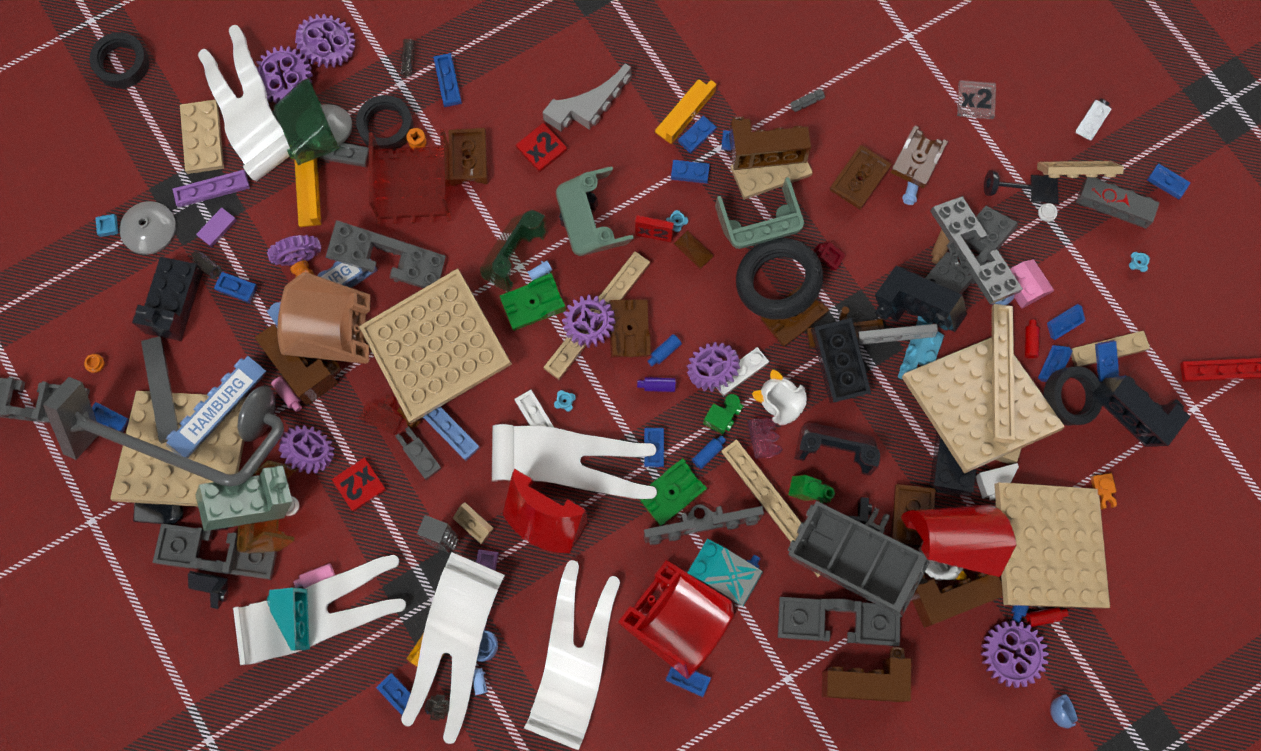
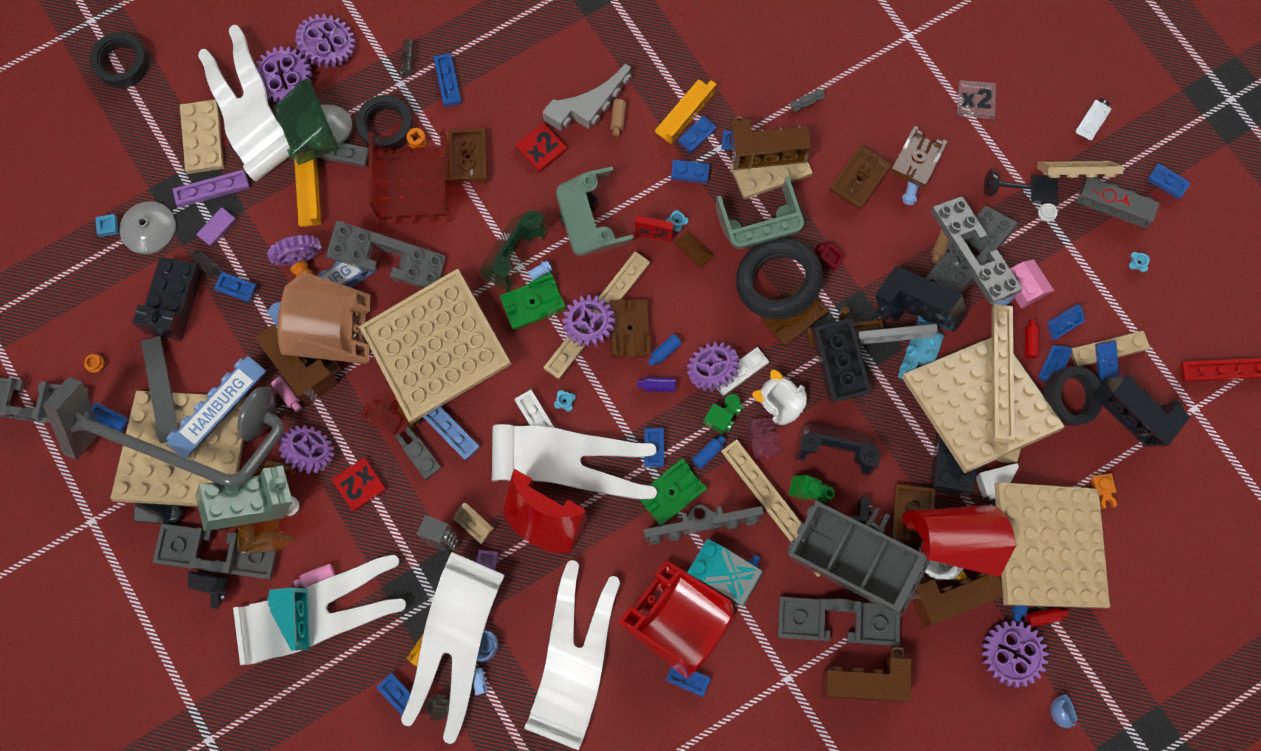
none -> medium nougat cylinder [610,99,626,137]

